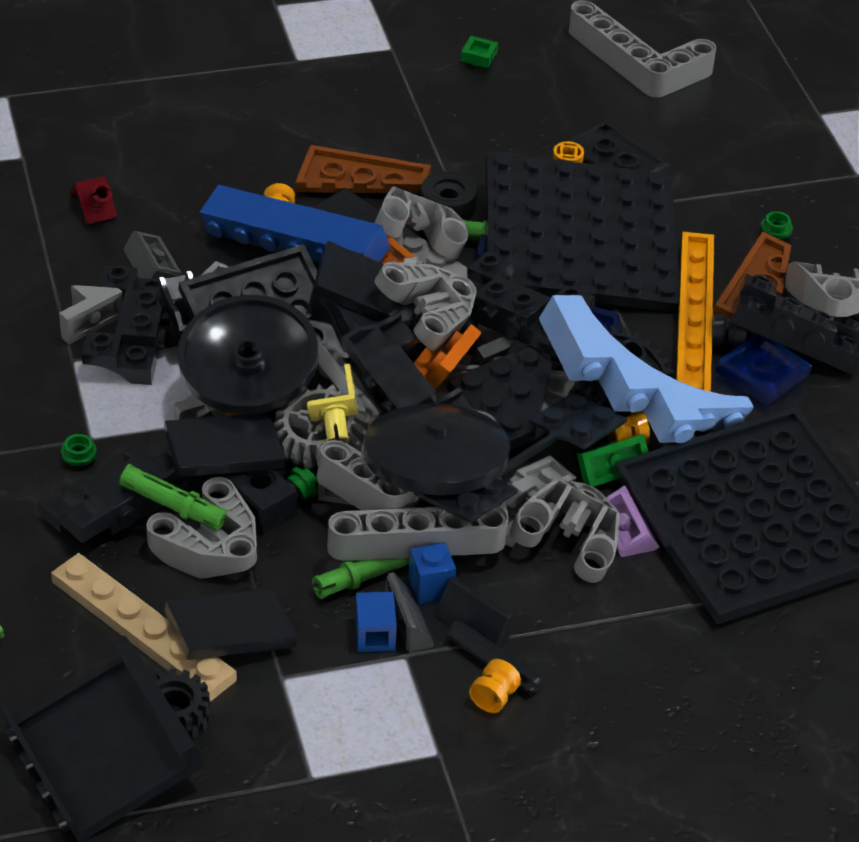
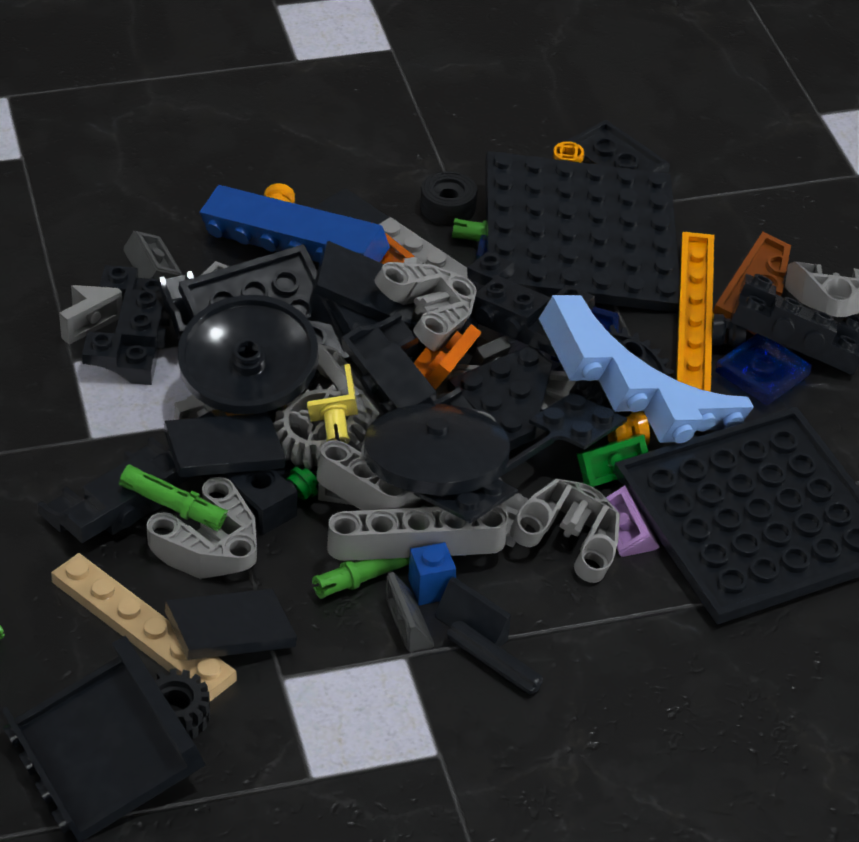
green plate [61,434,97,466] -> none
dark red bracket [70,176,117,225] -> none
dark orange wing [295,145,431,194] -> none
blue brick [355,592,397,652] -> none
light grey connector [374,186,468,259] -> none
green plate [461,36,498,68] -> none
light orange wheel [469,659,521,713] -> none
light grey hinge [506,456,576,508] -> none
light grey beam [569,0,716,97] -> none
green plate [761,211,793,240] -> none

